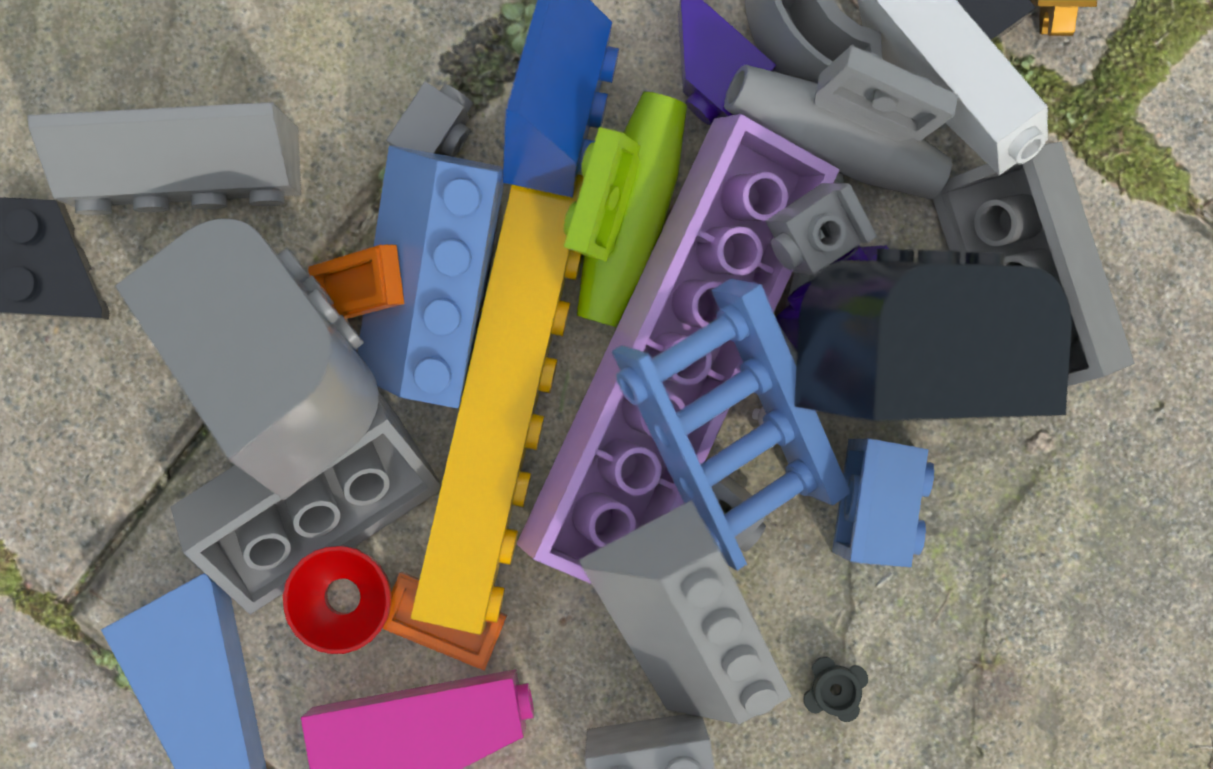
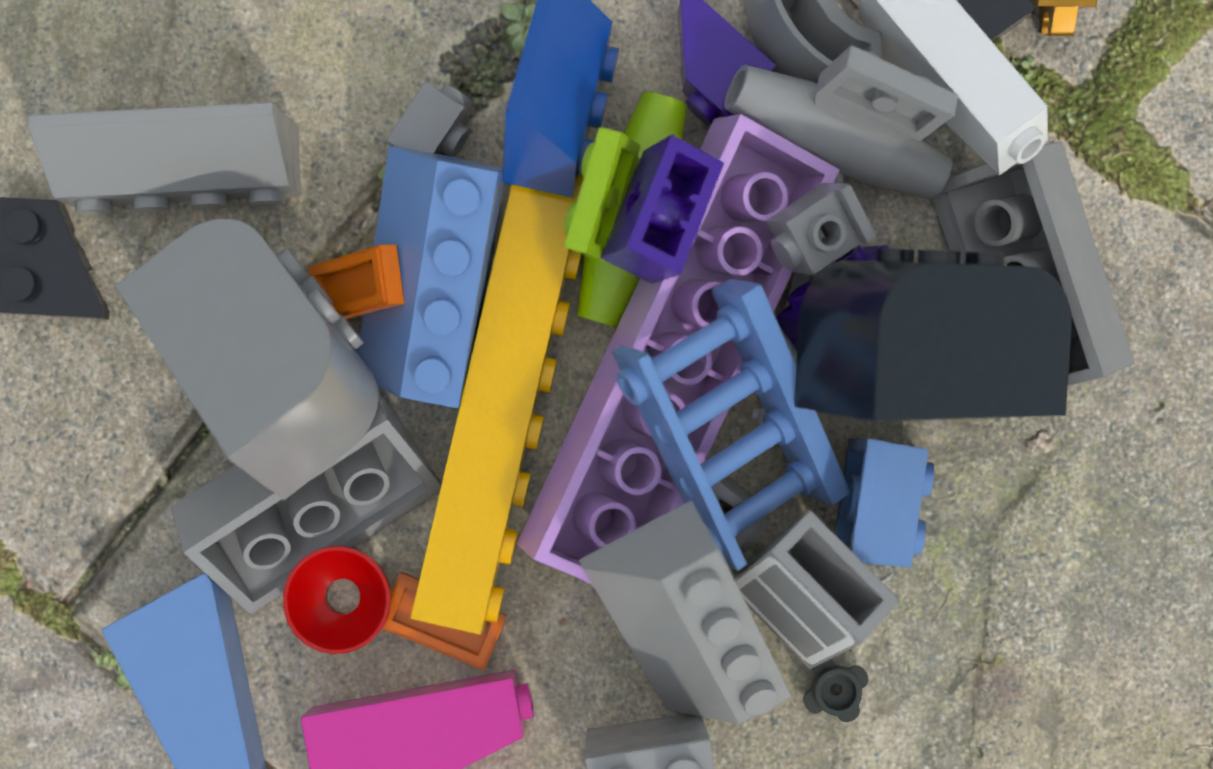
none -> dark purple brick [600,134,724,284]
none -> light grey brick [734,510,900,669]

